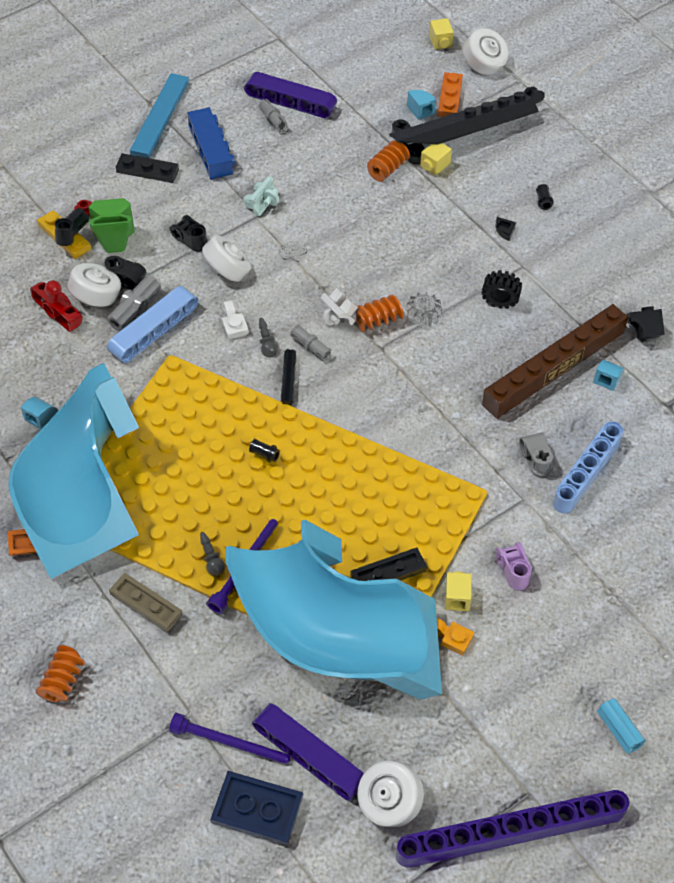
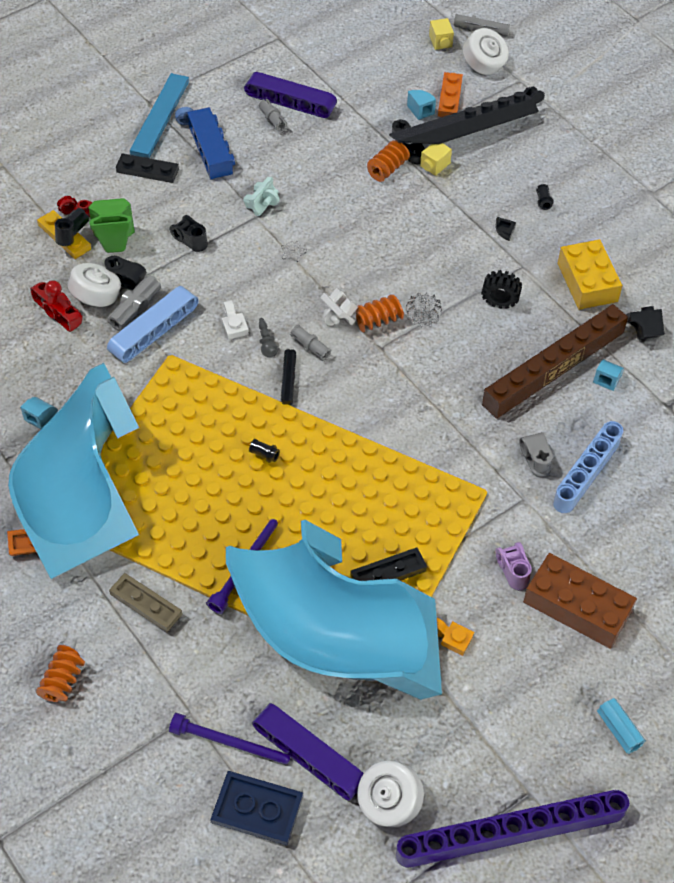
dark grey bar [200,532,225,576] -> none
white wheel [202,235,251,282] -> none
light yellow brick [445,571,472,611] -> none
none -> red plate [57,196,77,215]
none -> medium blue tile [175,107,194,125]
none -> light grey pin [454,14,510,36]
none -> dark orange brick [523,553,637,649]
none -> yellow brick [557,239,623,310]

